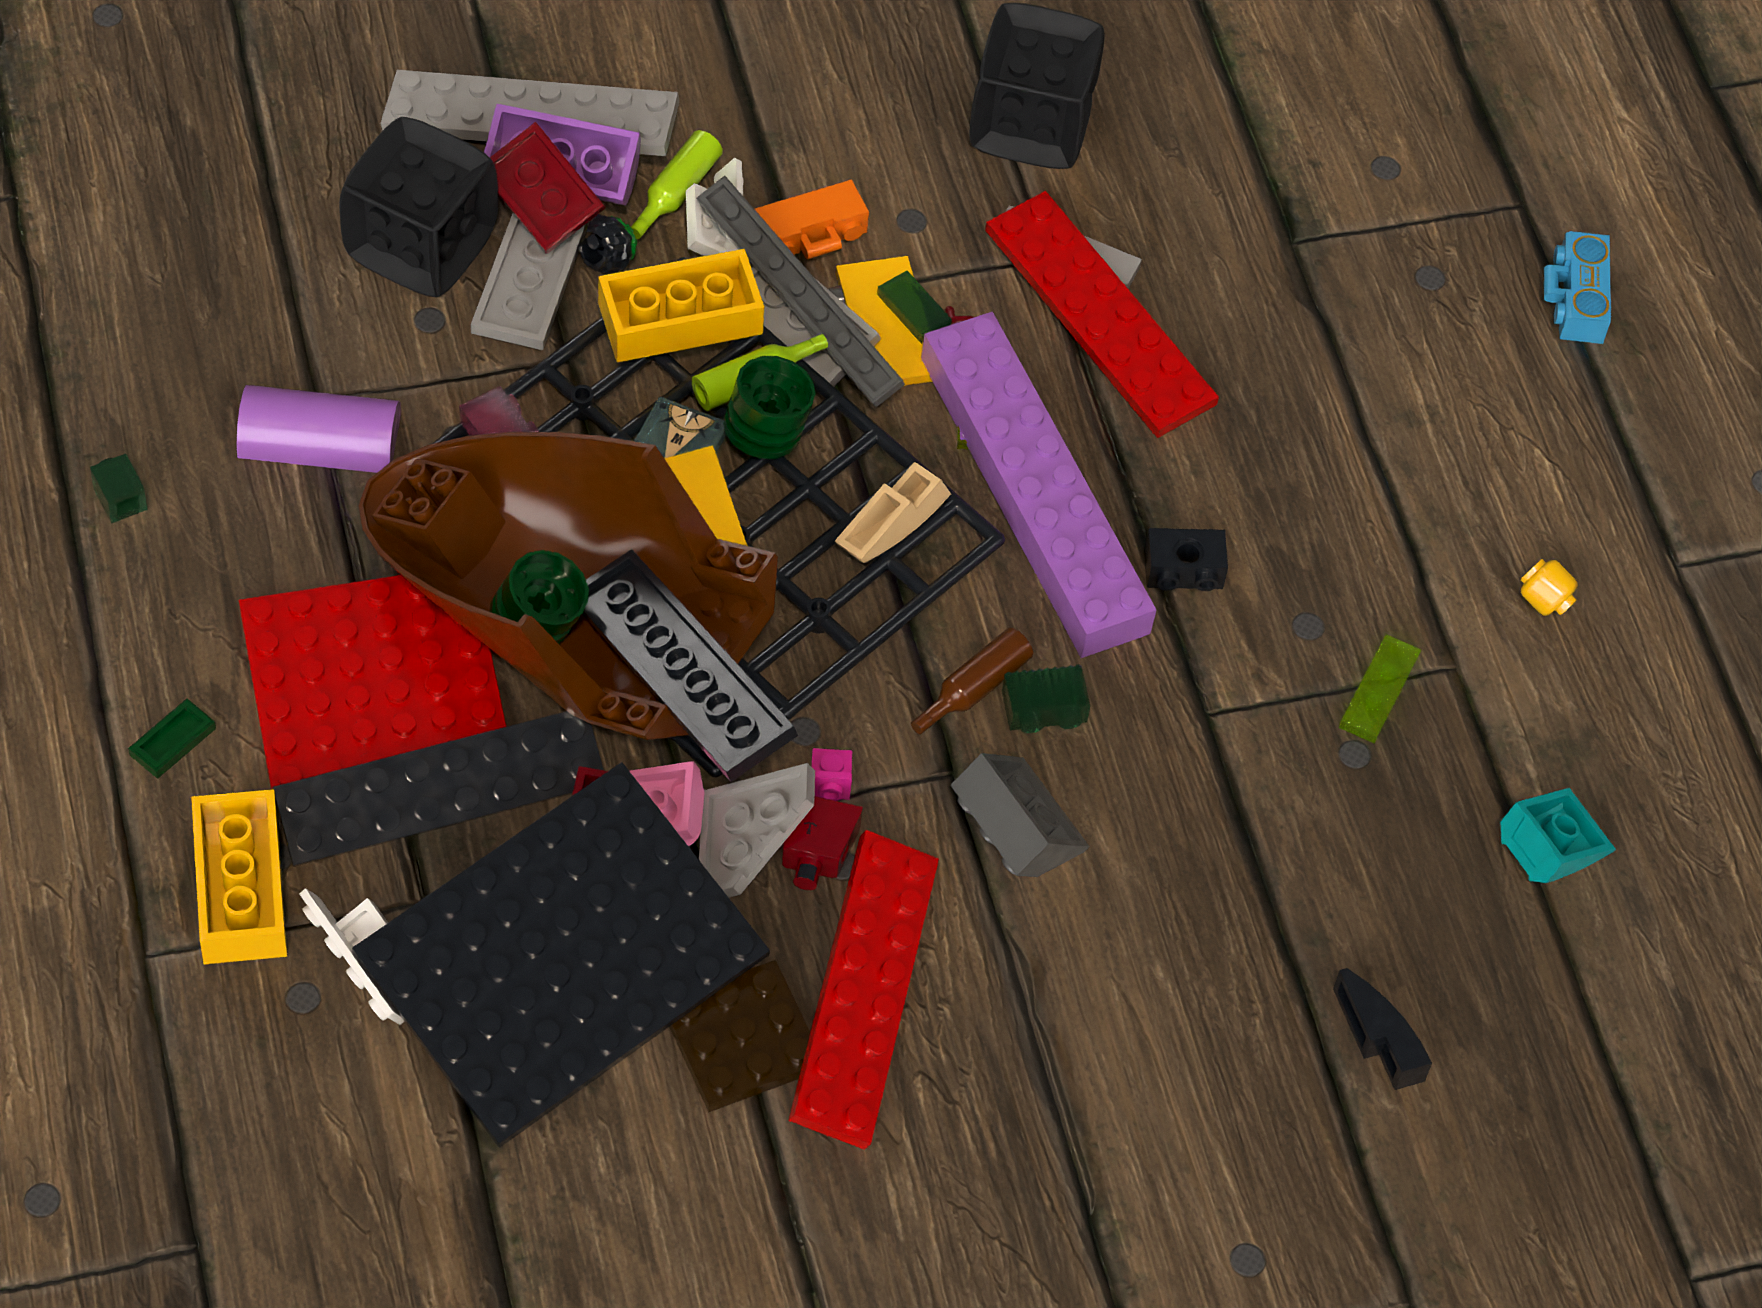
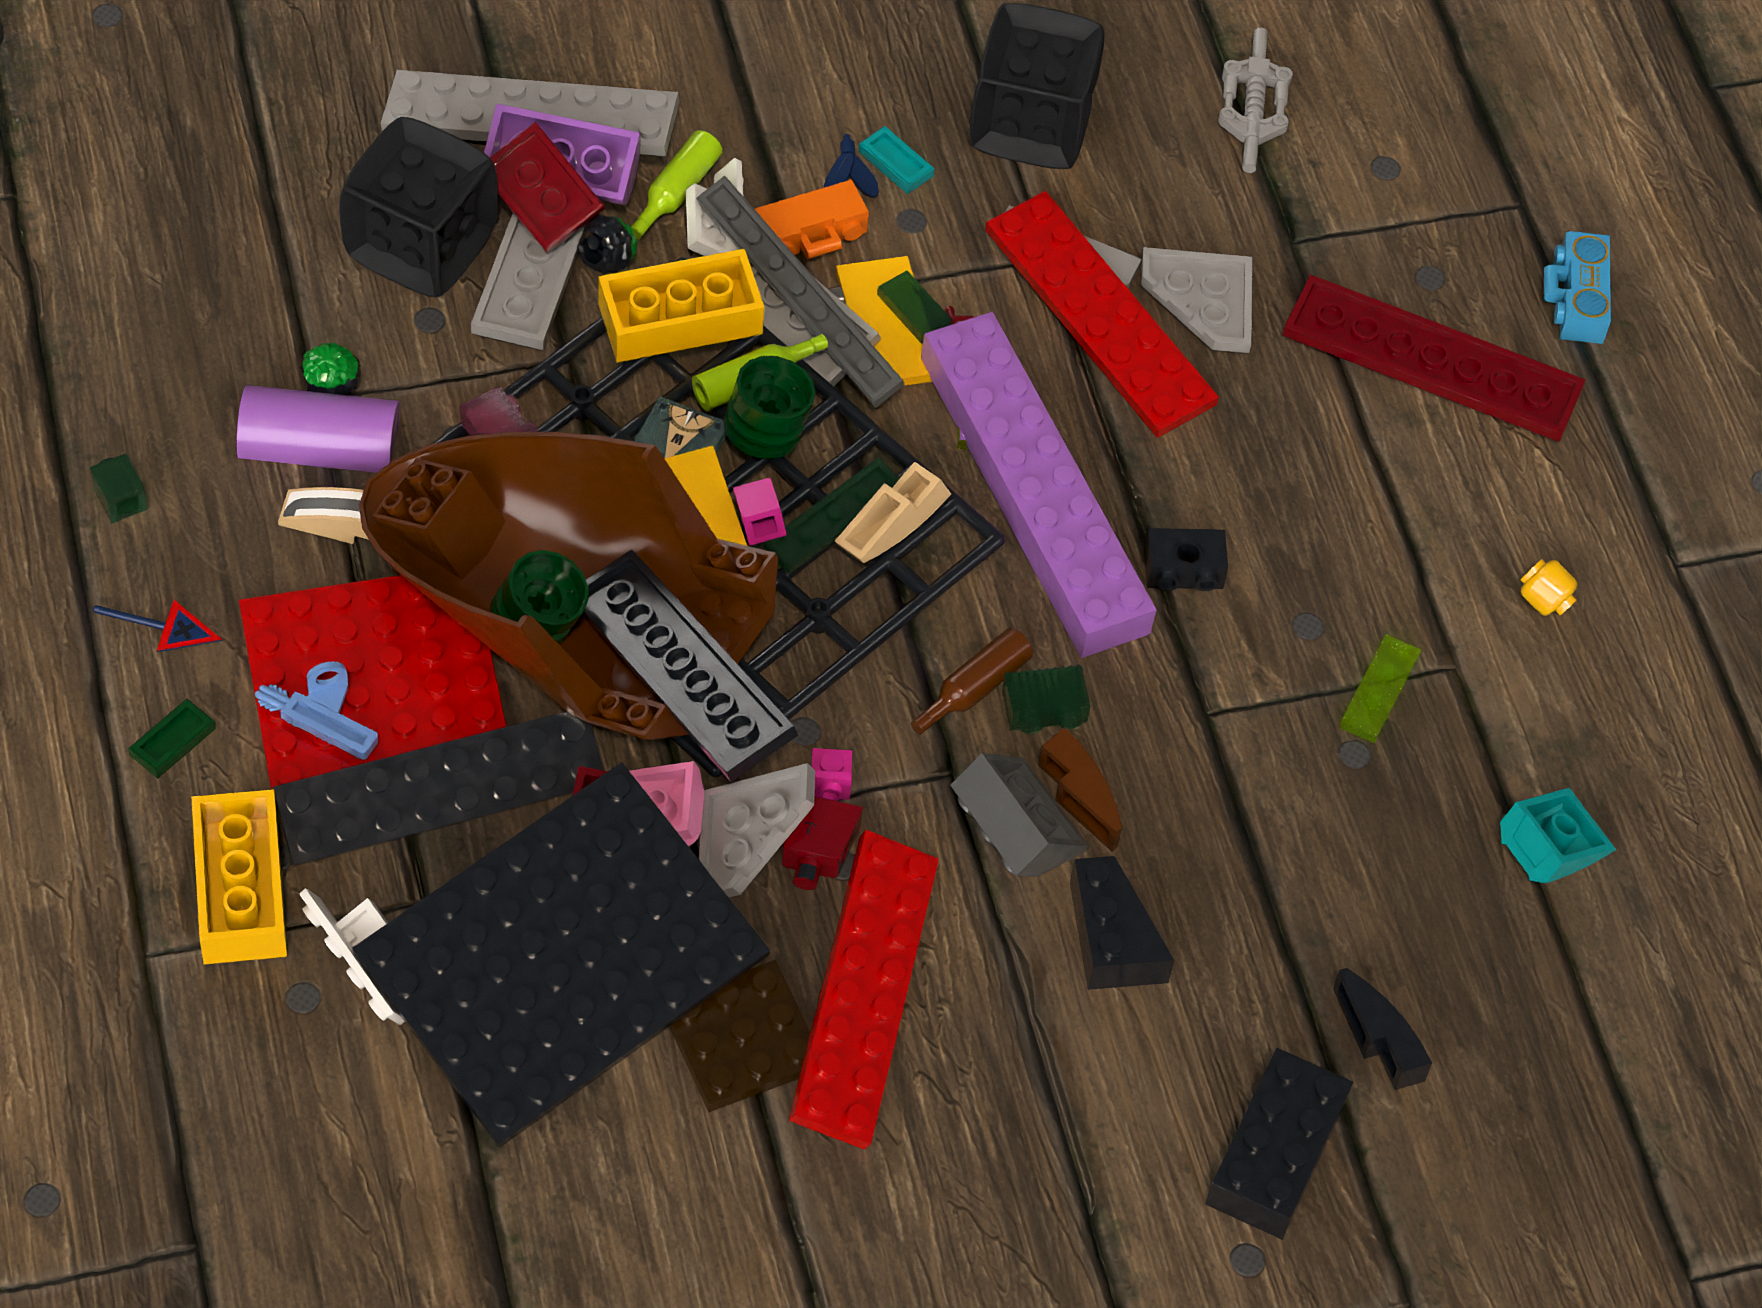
none -> piece [93,600,223,653]
none -> medium blue piece [255,662,378,760]
none -> slope [278,487,369,544]
none -> green piece [299,342,361,396]
none -> dark pink brick [733,478,786,546]
none -> clear green tile [763,457,900,574]
none -> dark blue piece [824,134,879,198]
none -> teal tile [858,126,935,194]
none -> reddish brown slope [1038,727,1122,852]
none -> black wedge [1070,856,1174,990]
none -> light grey plate [1141,247,1252,353]
none -> black brick [1205,1047,1353,1240]
none -> light grey bar [1218,28,1293,173]
none -> dark red plate [1283,274,1586,442]

